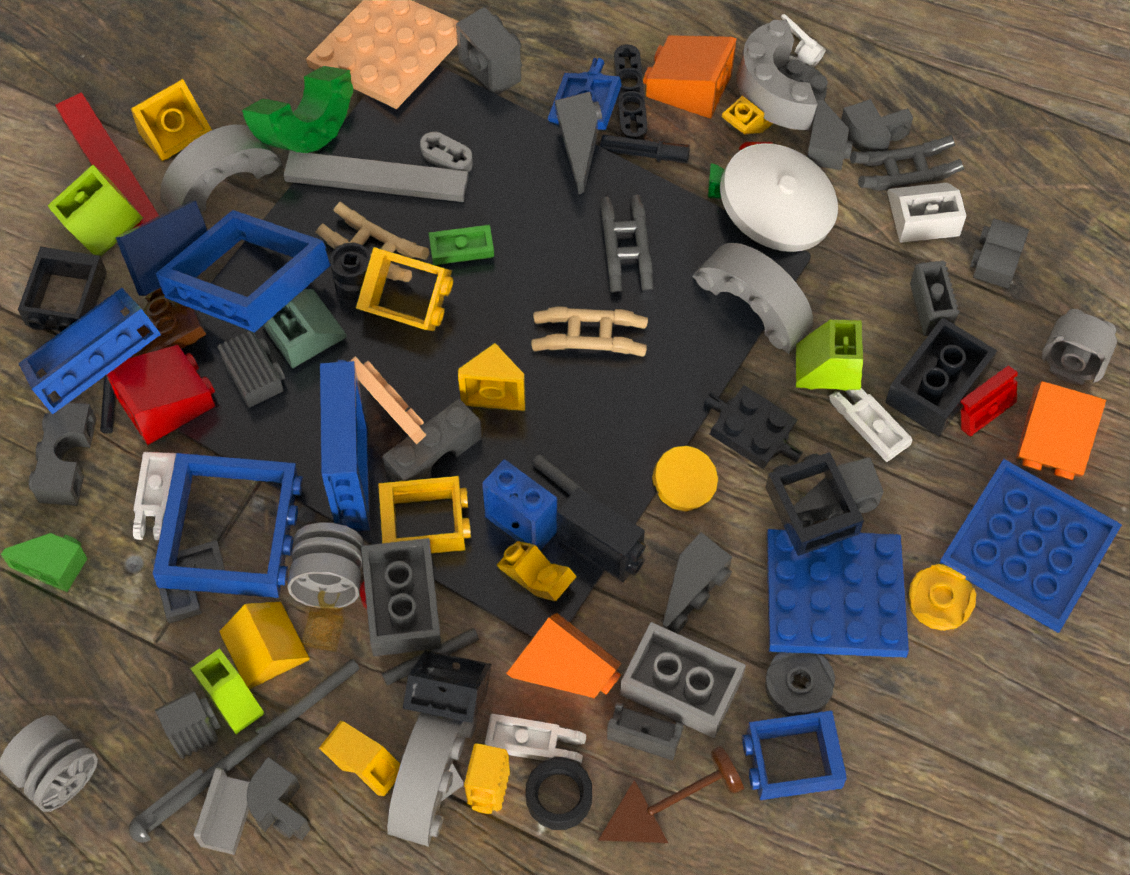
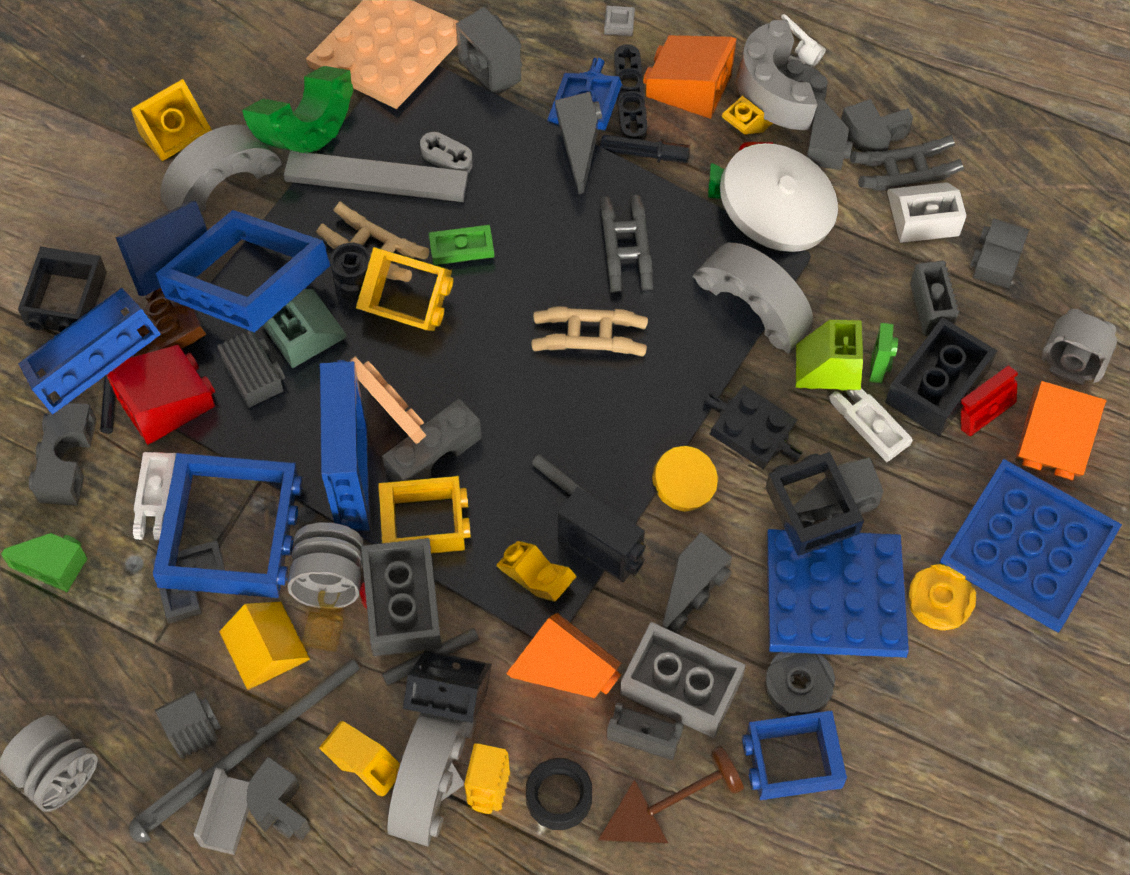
lime slope [47,165,143,256] -> none
red tile [55,92,159,229] -> none
lime slope [190,648,265,734] -> none
yellow slope [458,343,526,411] -> none
blue window [482,459,557,551] -> none
white hinge [485,714,587,765] -> none
none -> light grey tile [604,5,635,36]
none -> bright green plate [869,323,898,384]

